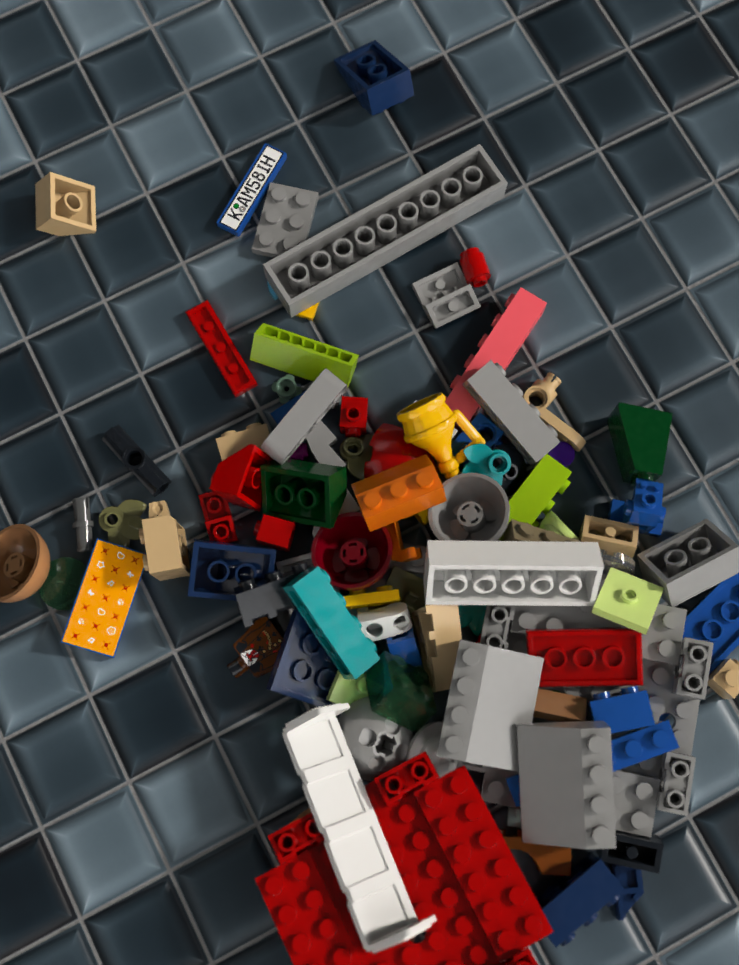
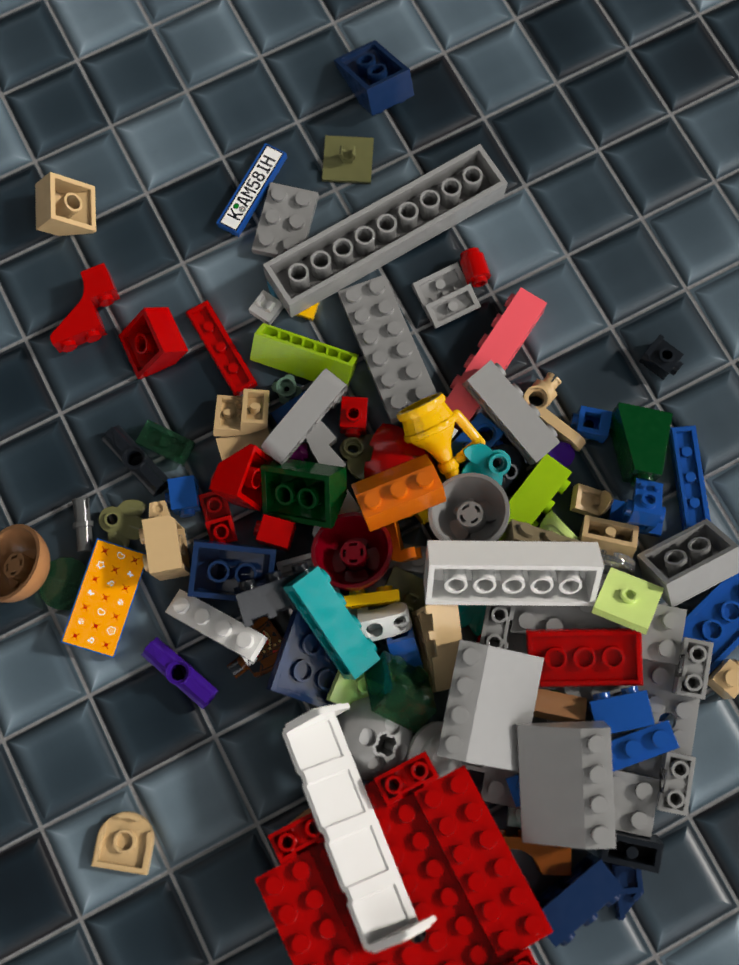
none -> red arch [50,263,120,353]
none -> tan tile [91,811,155,875]
none -> red slope [118,307,188,379]
none -> clear green plate [136,420,195,467]
none -> dark purple piece [141,637,219,709]
none -> blue brick [165,475,202,518]
none -> white plate [165,589,268,663]
none -> tan slope [213,389,270,437]
none -> white tile [248,290,284,325]
none -> olive piece [322,135,374,184]
none -> light grey plate [338,275,437,424]
none -> blue brick [570,405,612,443]
none -> tan plate [570,483,614,517]
none -> black brick [639,334,684,380]
none -> blue tile [669,425,711,531]

